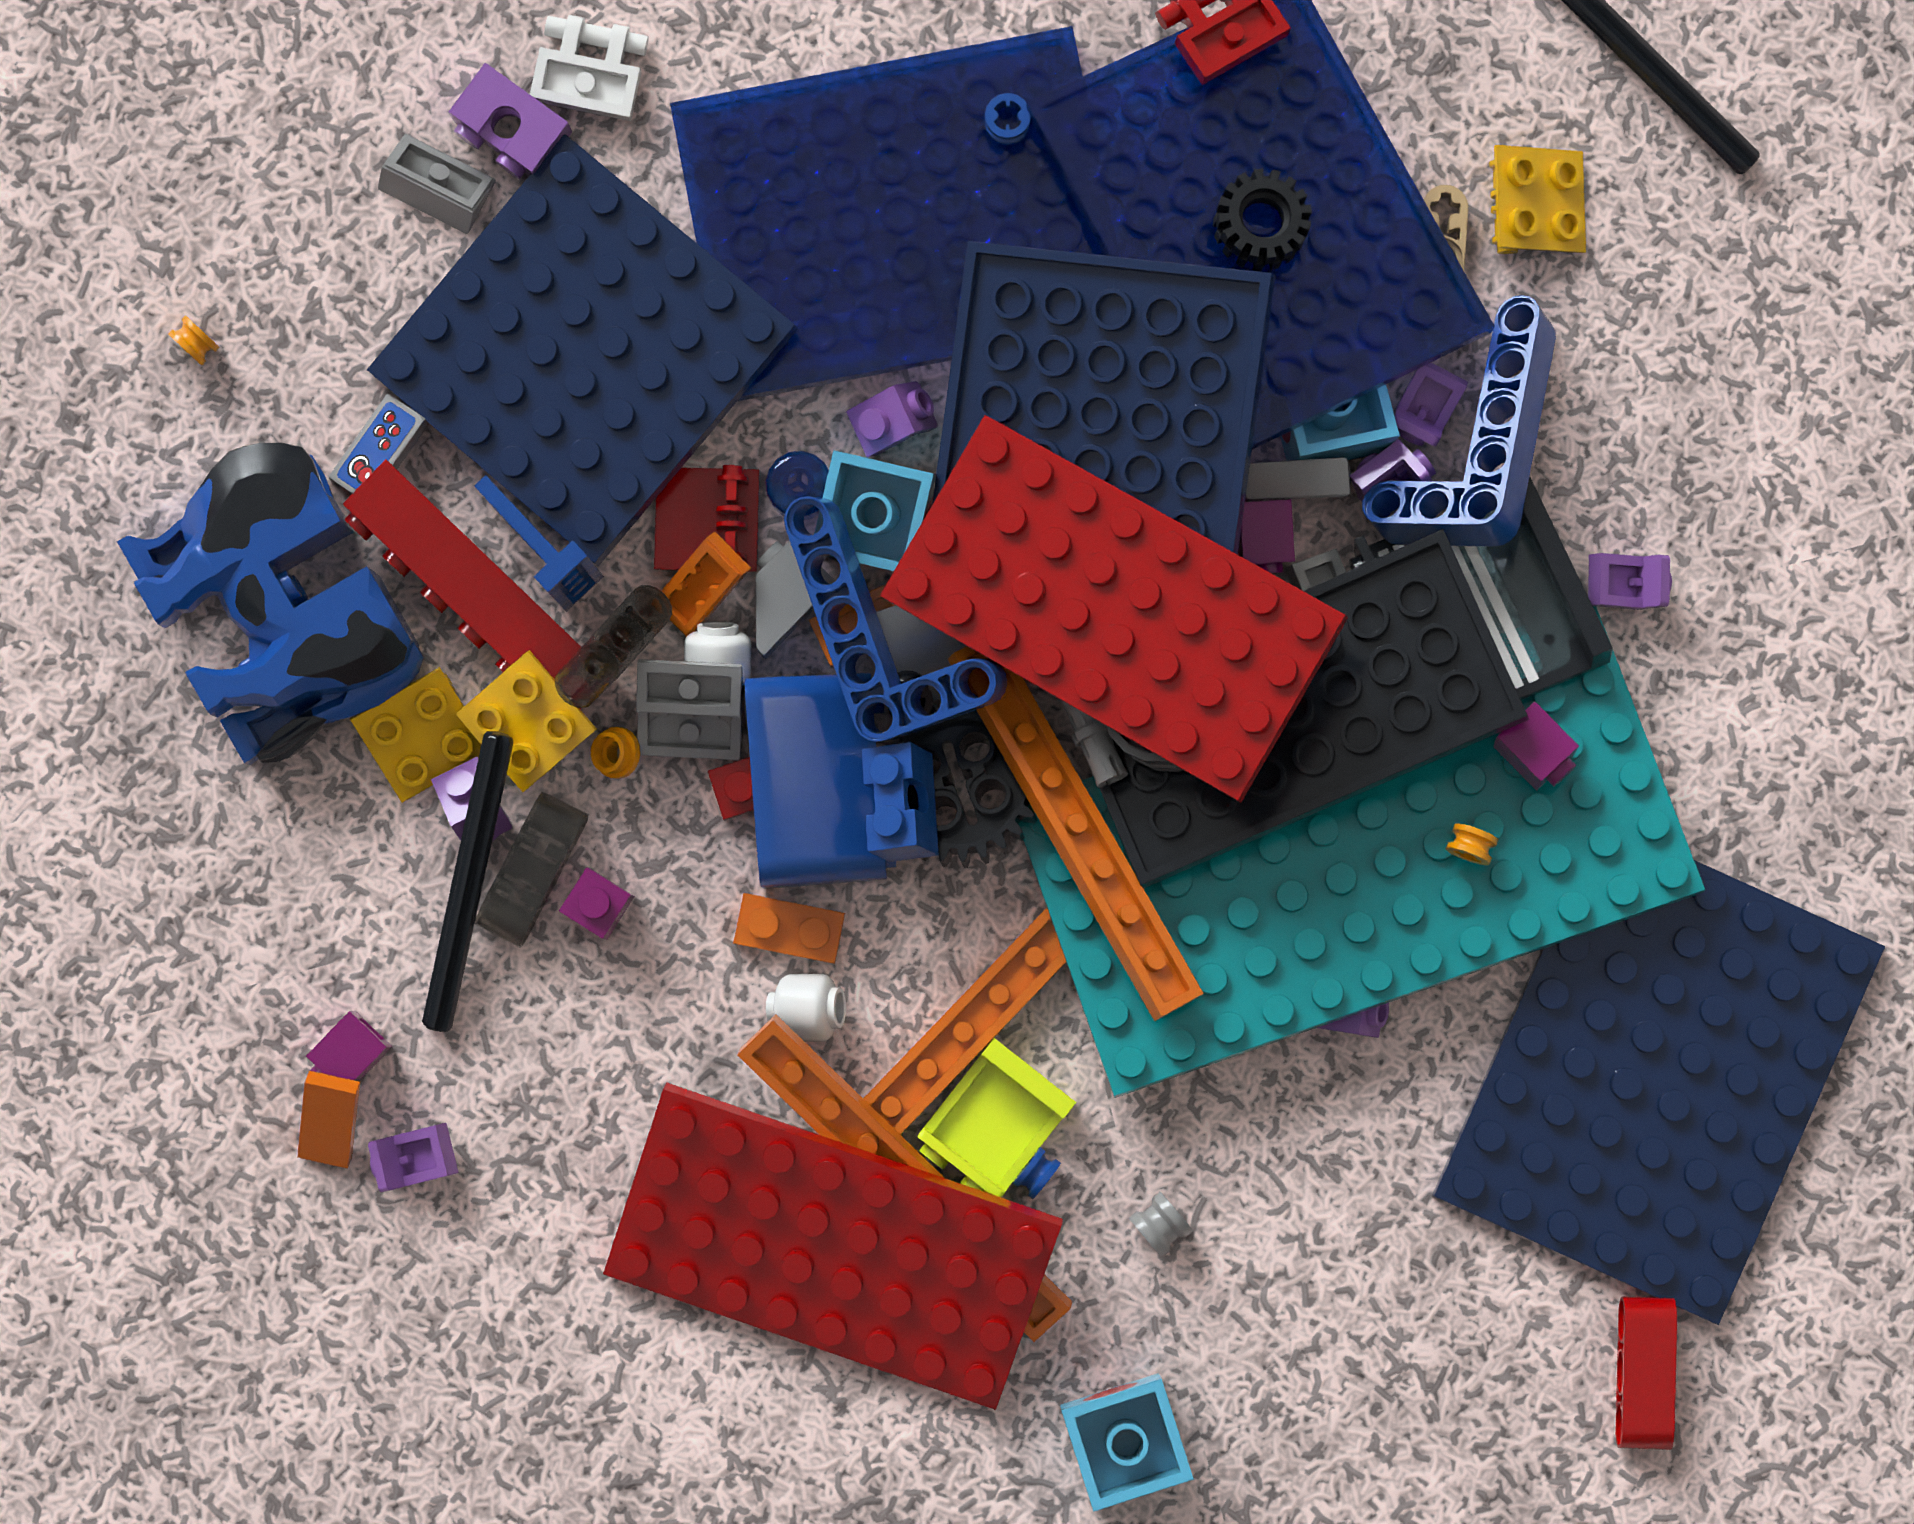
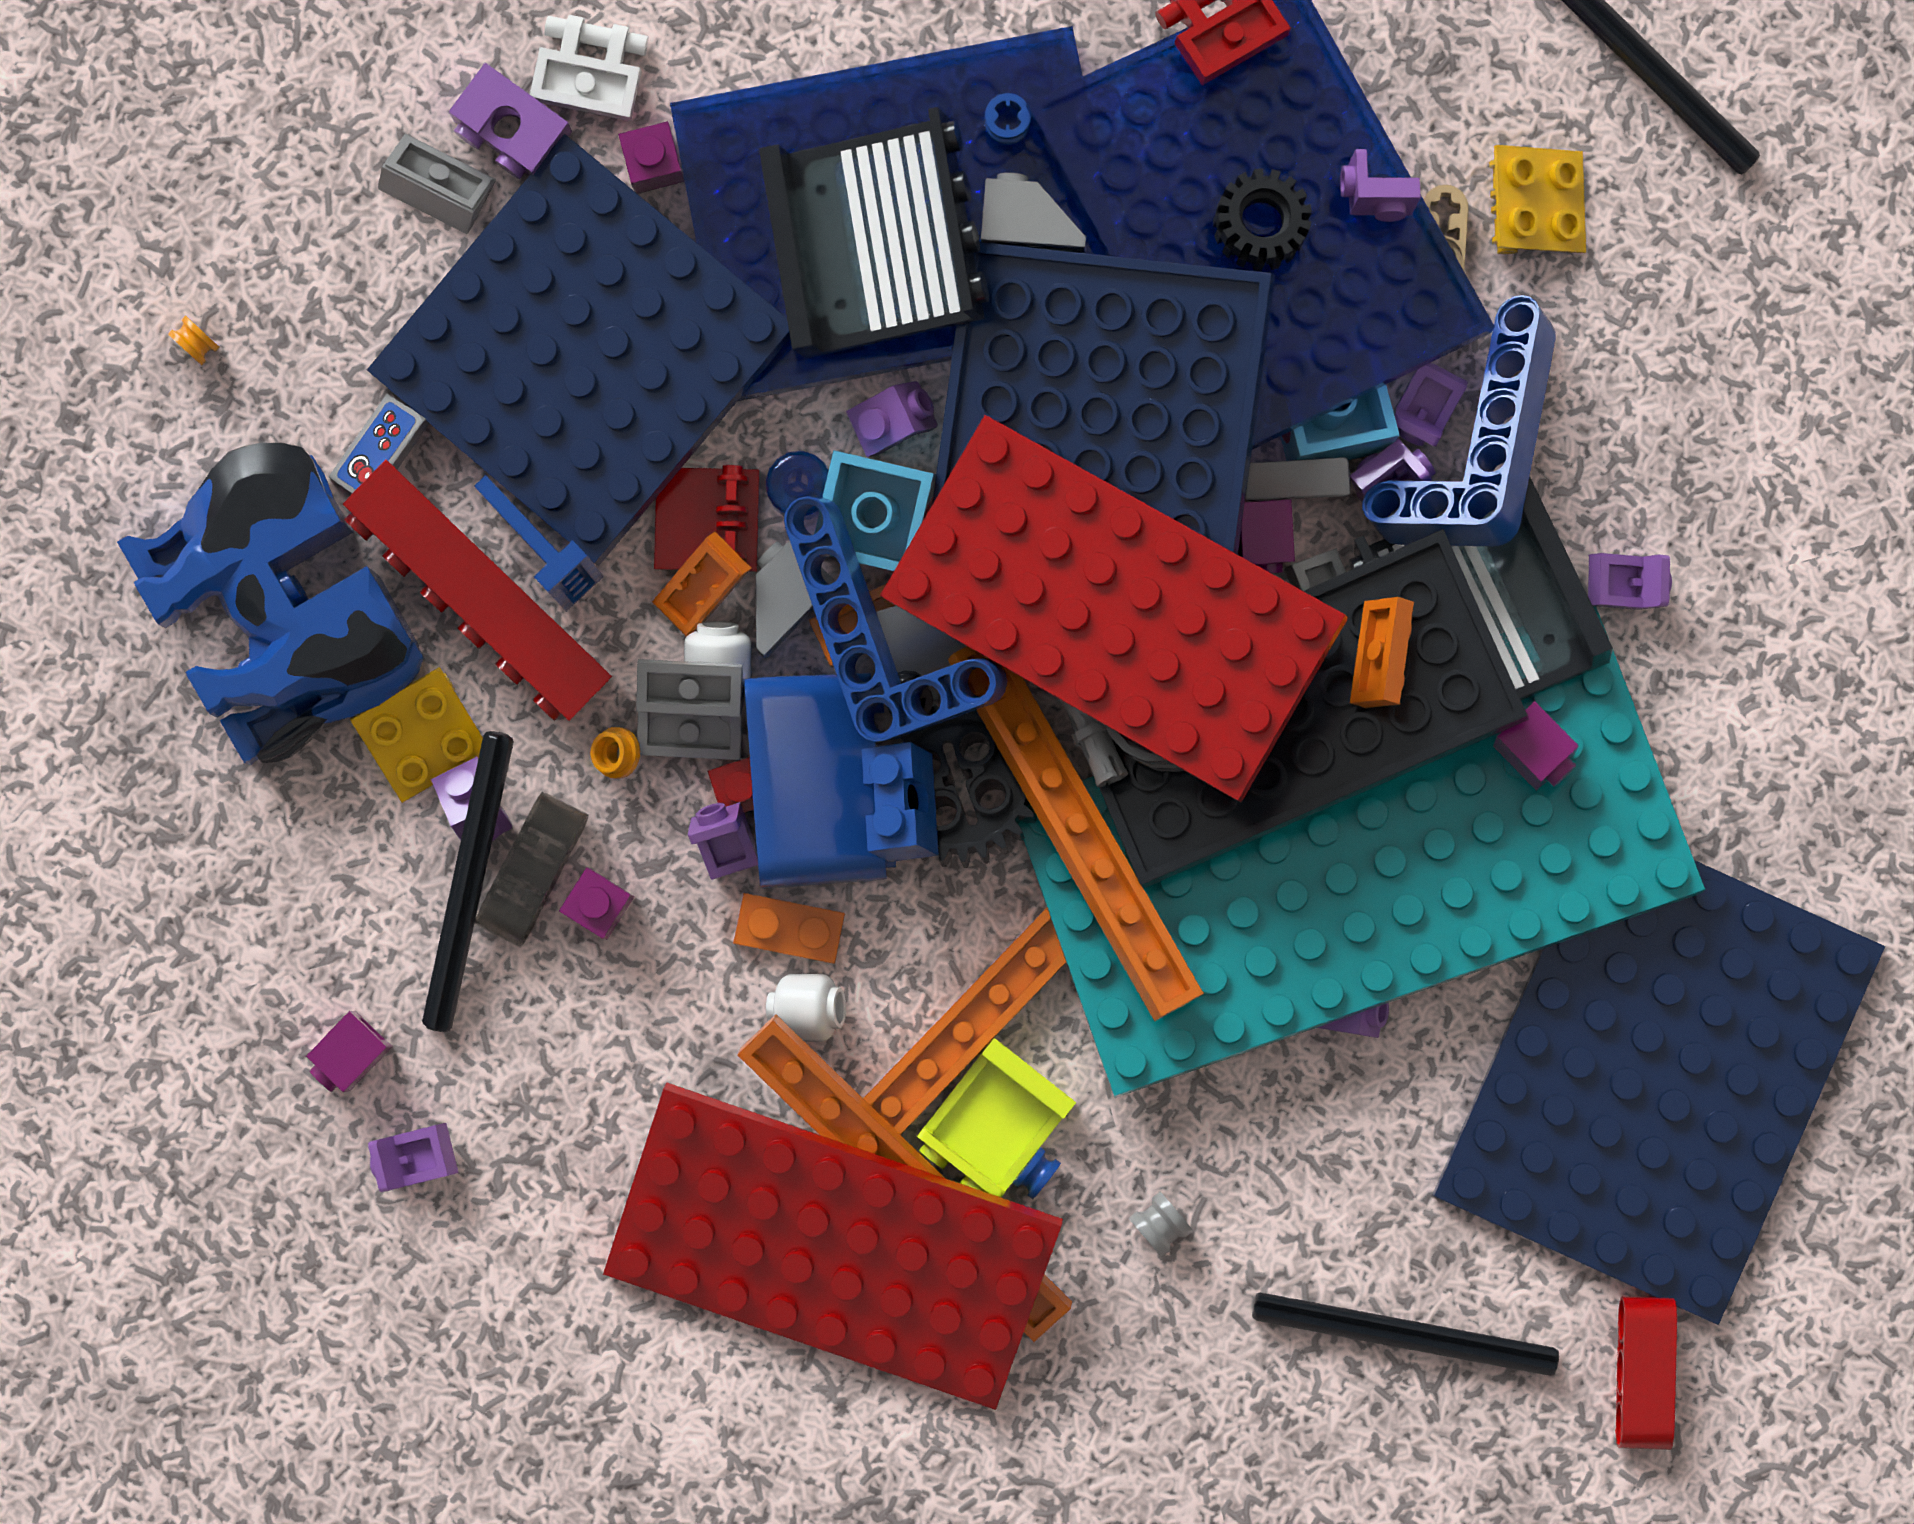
orange tile [297,1071,360,1169] -> none
yellow hinge [456,650,597,792] -> none
clear smoke beam [555,585,672,708] -> none
medium azure brick [1060,1373,1194,1512] -> none
light orange bush [1445,823,1499,865] -> none
none -> magenta brick [618,121,685,194]
none -> medium lavender bracket [688,802,758,880]
none -> panel [759,107,989,358]
none -> light grey slope [981,173,1086,253]
none -> black axle [1252,1292,1559,1376]
none -> medium lavender bracket [1340,149,1421,222]
none -> orange plate [1350,597,1414,708]

